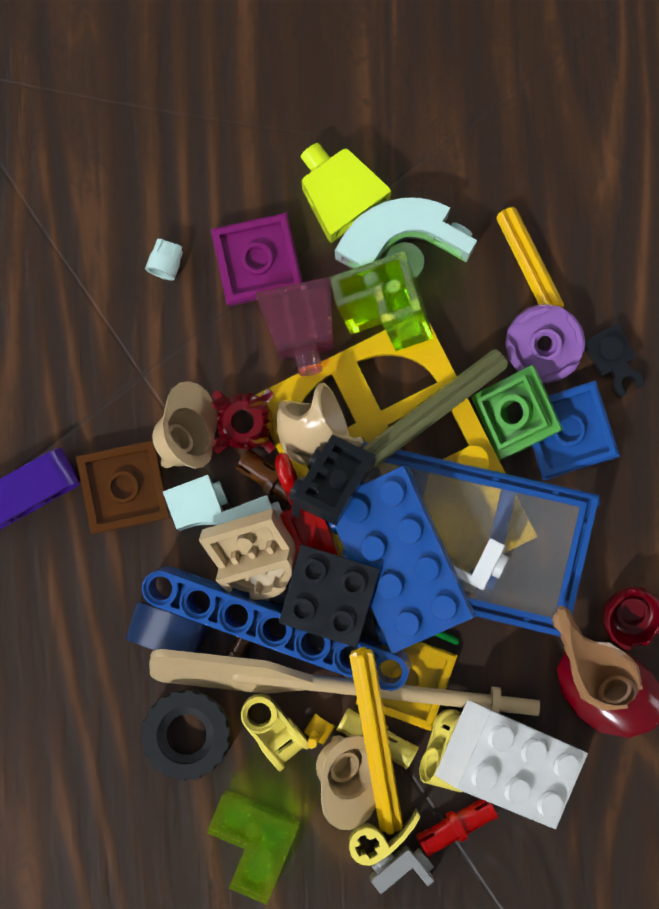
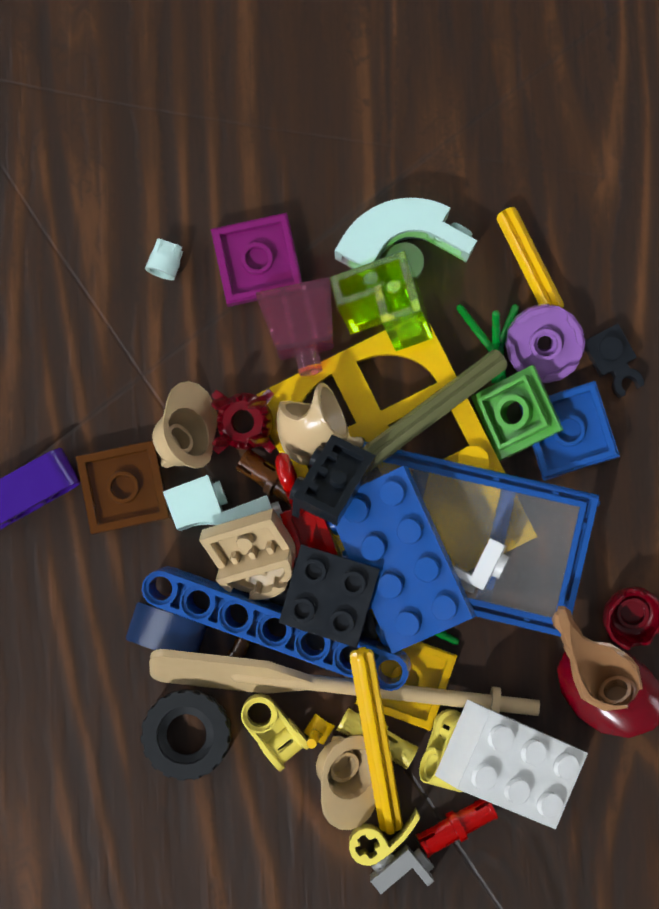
clear neon green brick [207,789,300,905] -> none
neon yellow torso [300,143,391,243] -> none
none -> green plant [456,304,519,383]

